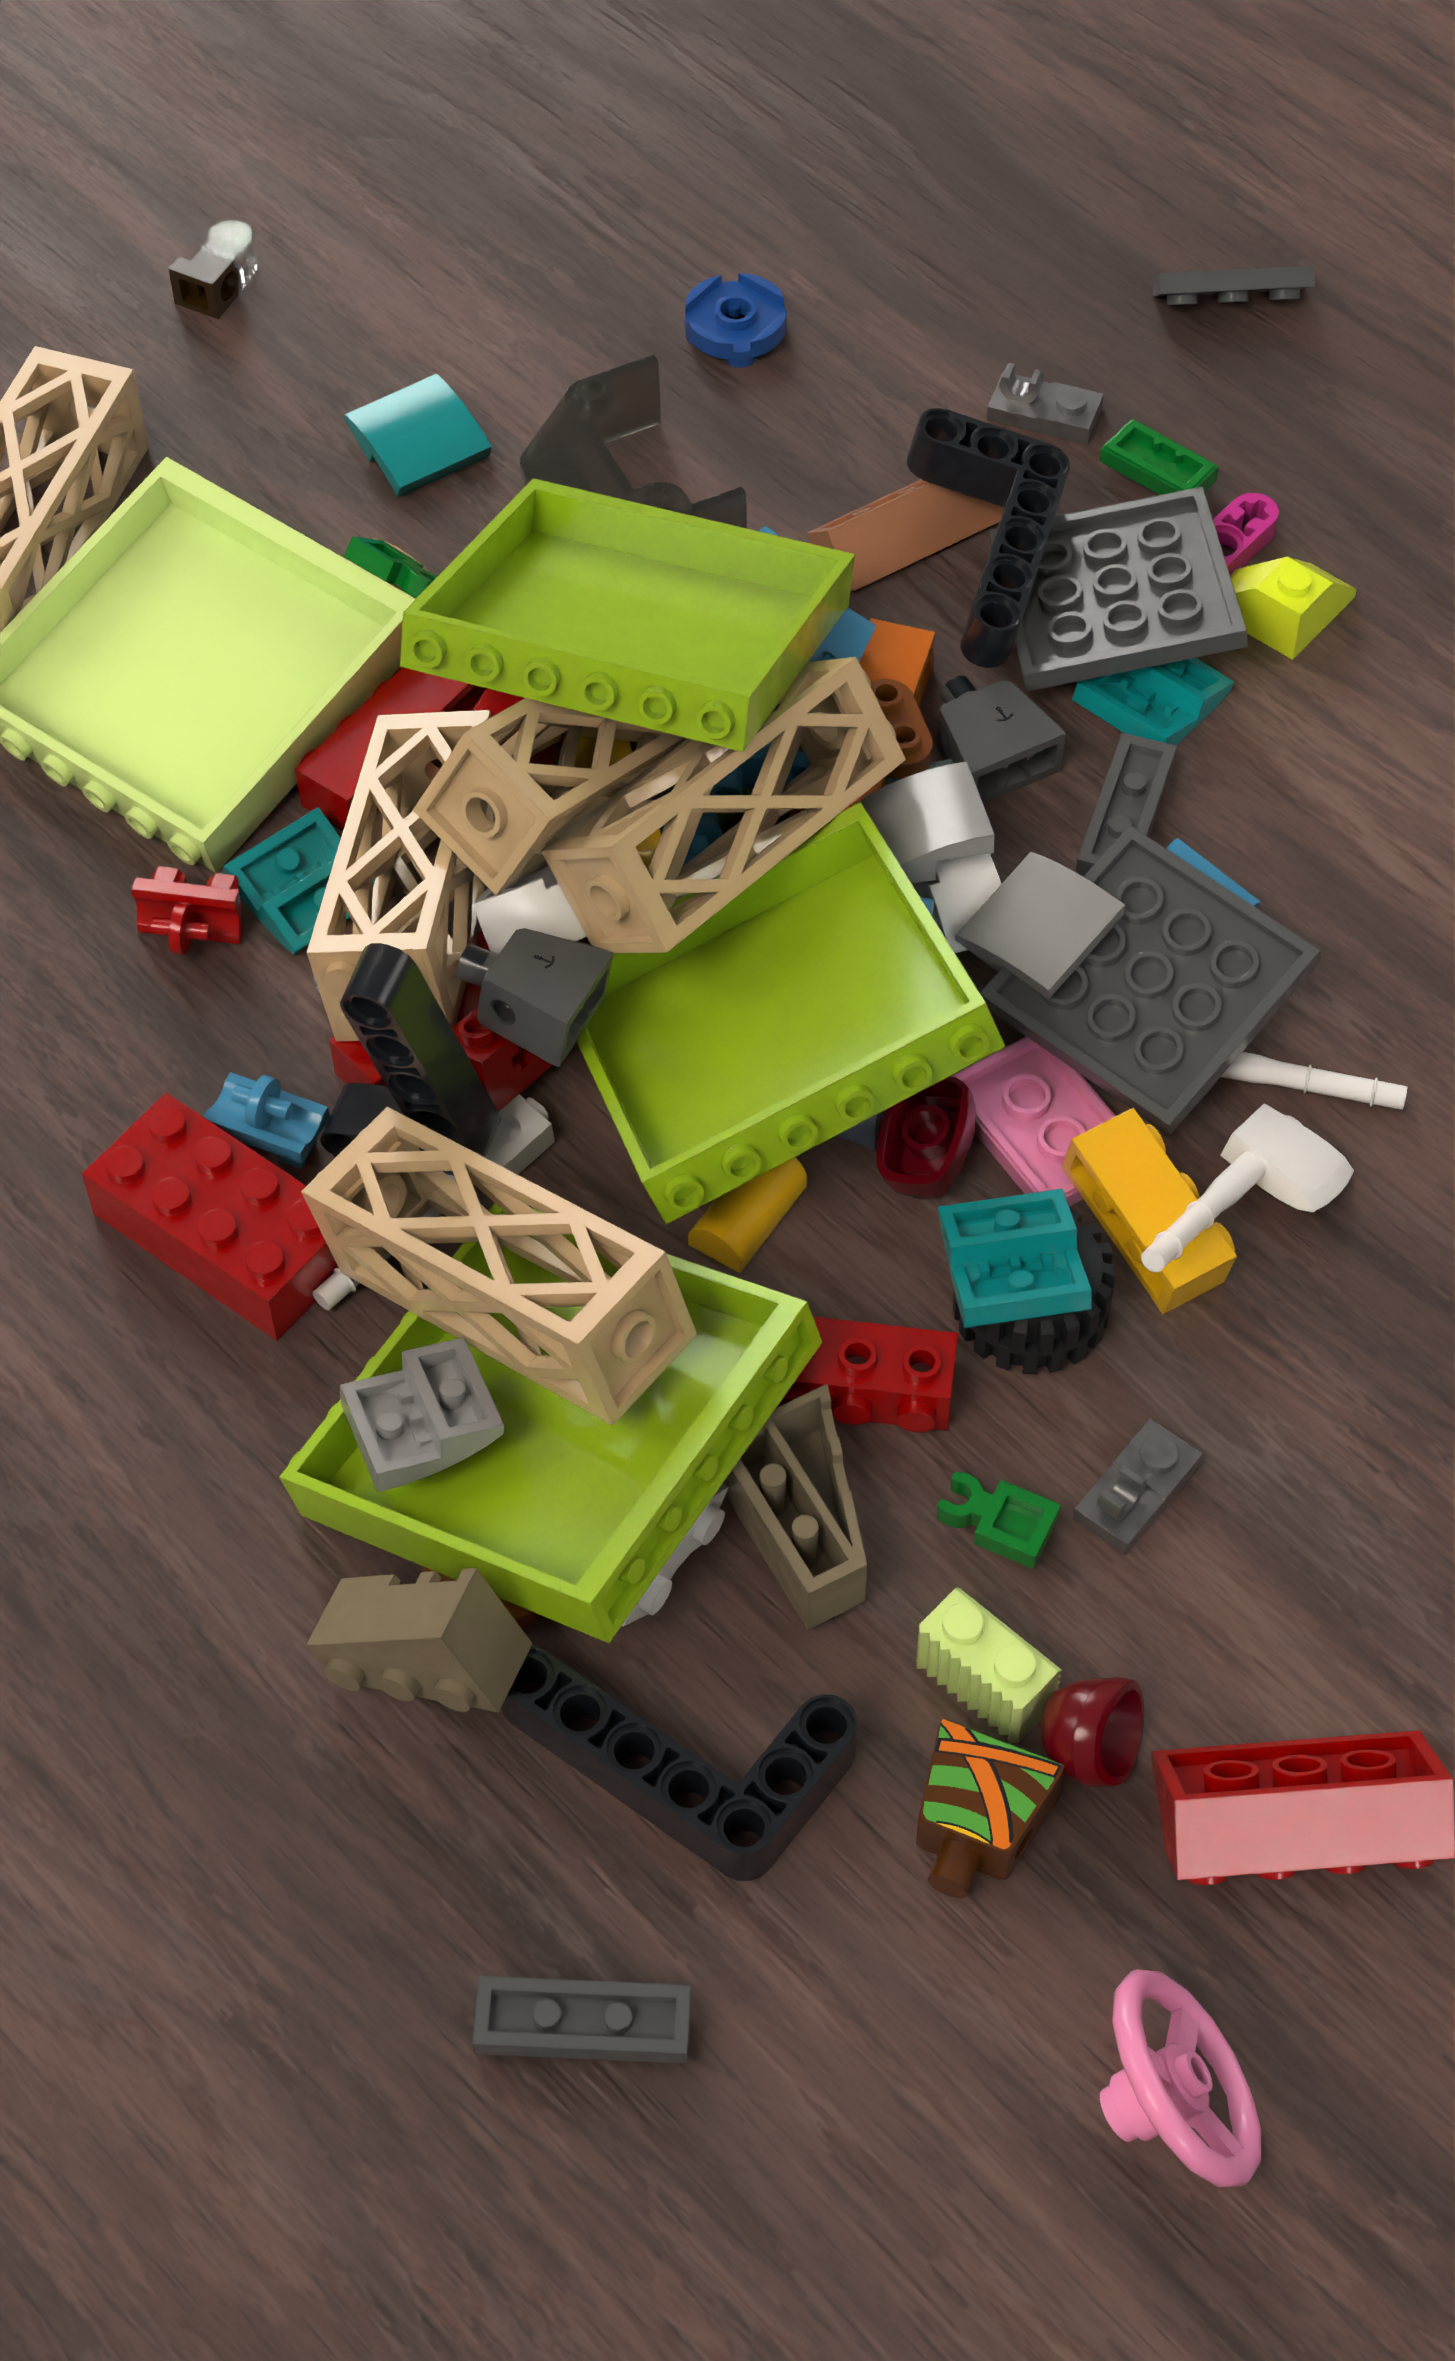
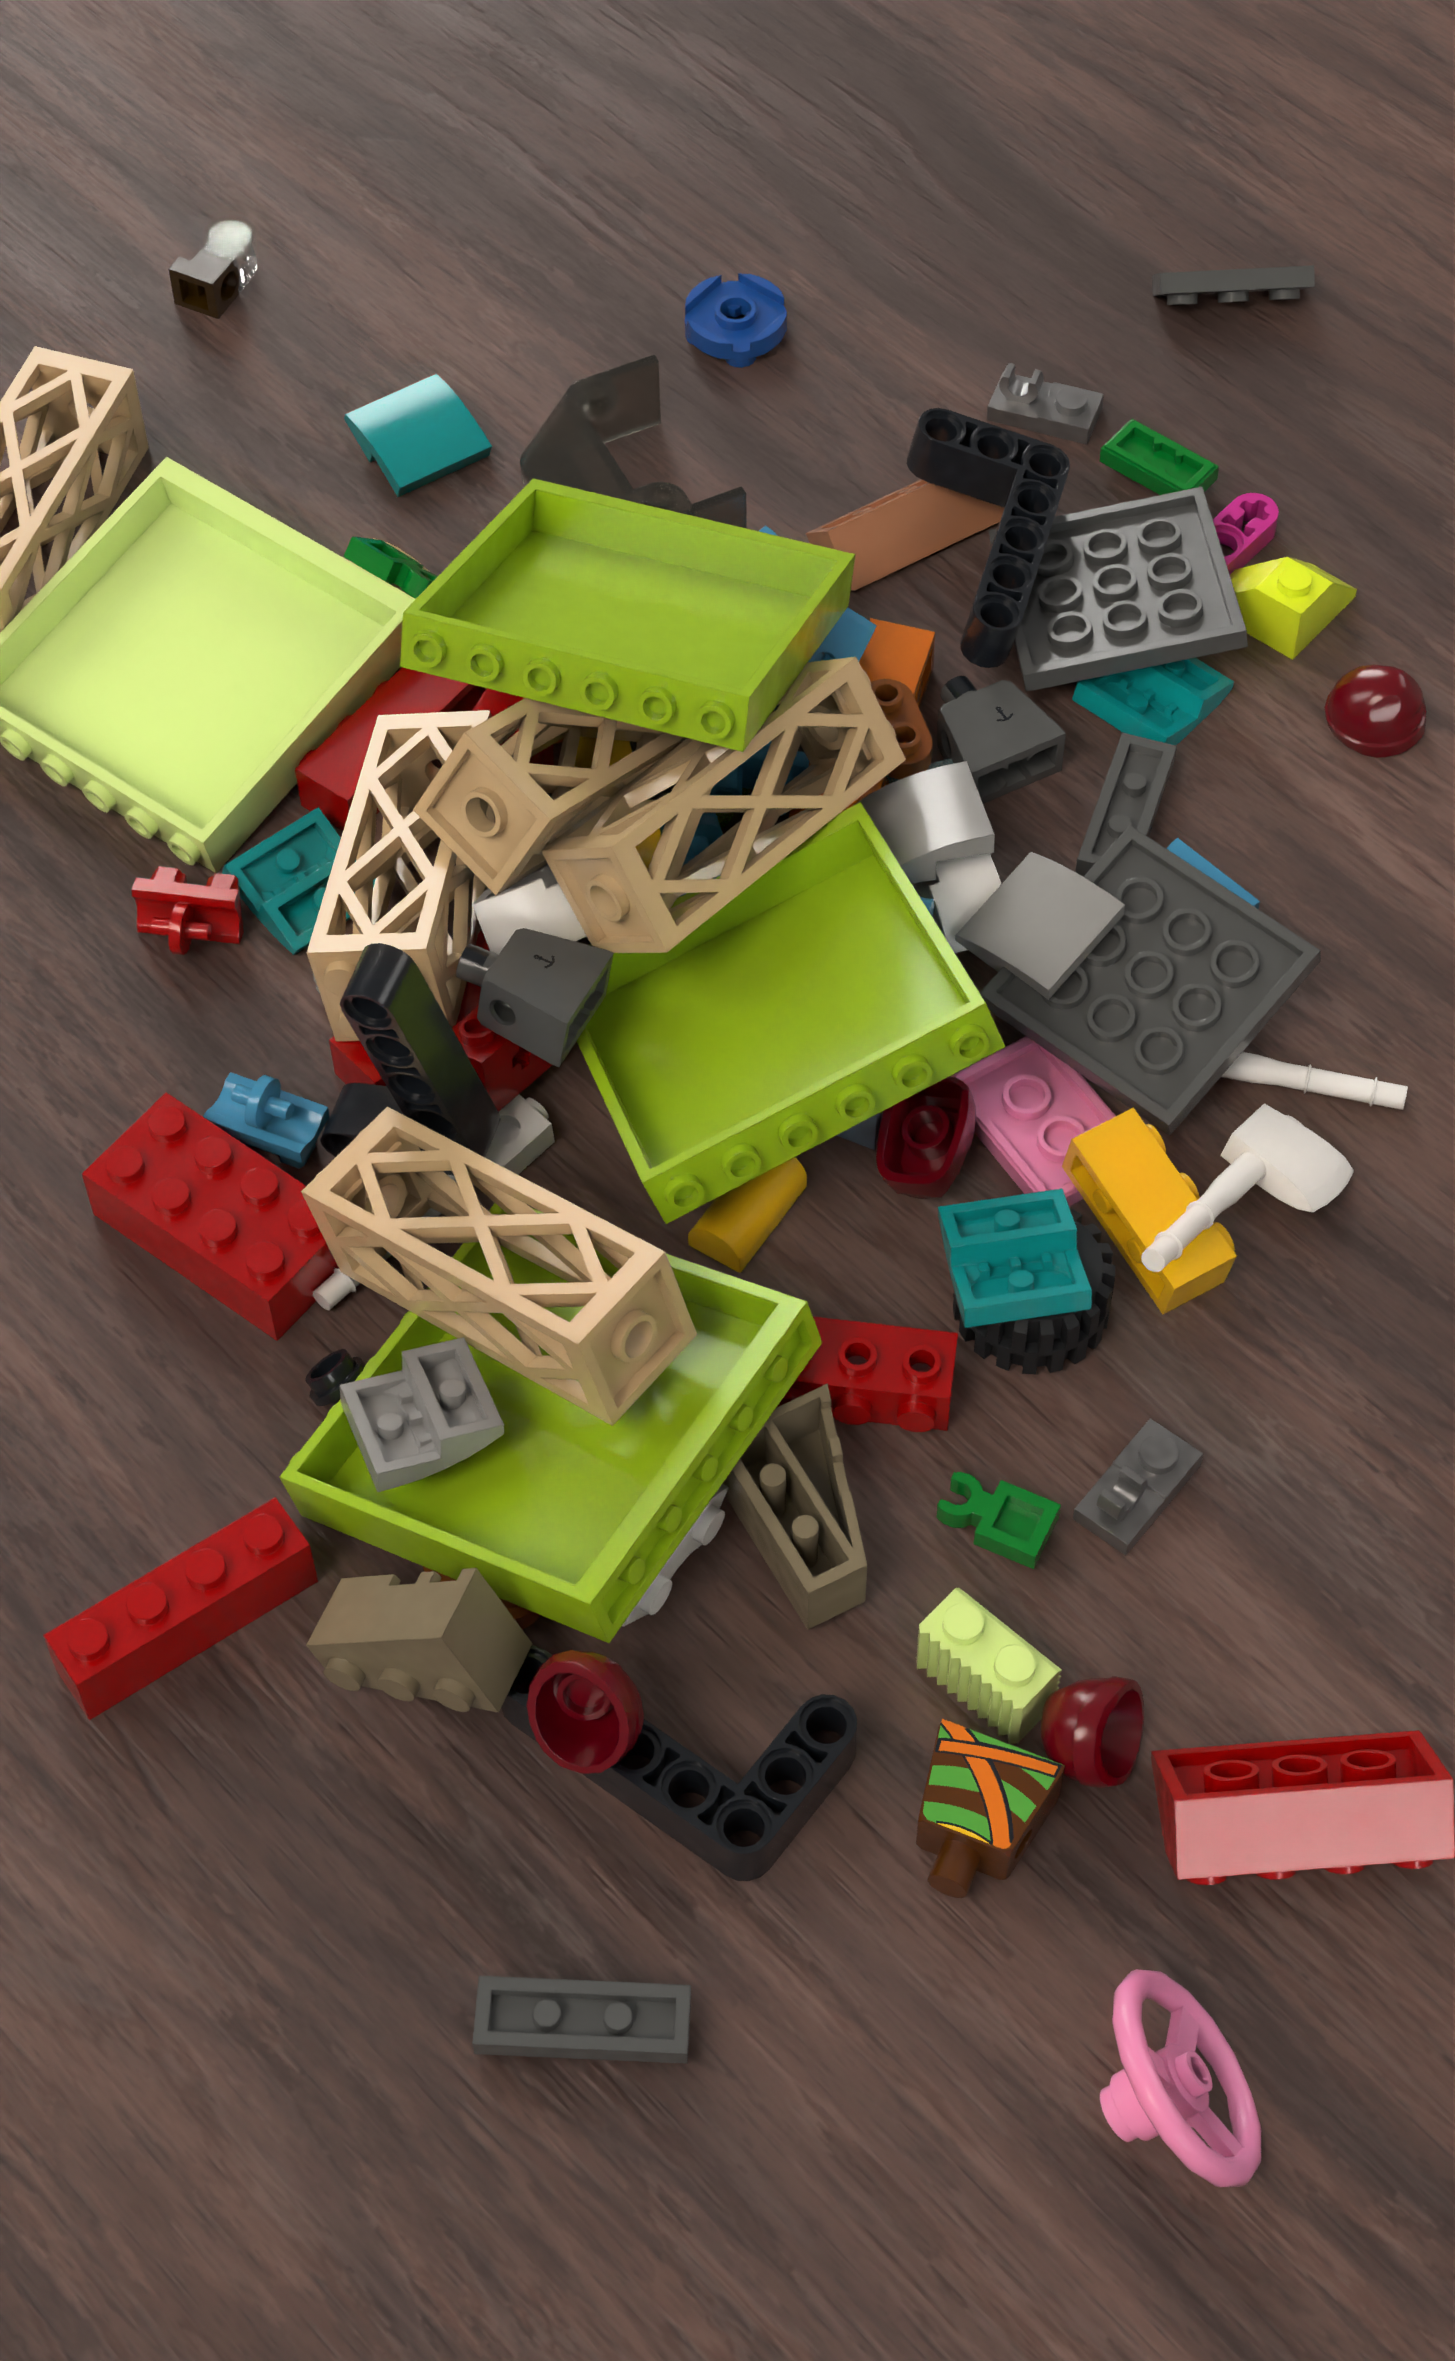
none -> red brick [43,1497,318,1721]
none -> black plate [305,1349,366,1406]
none -> dark red hat [527,1650,644,1774]
none -> dark red hat [1325,664,1427,758]

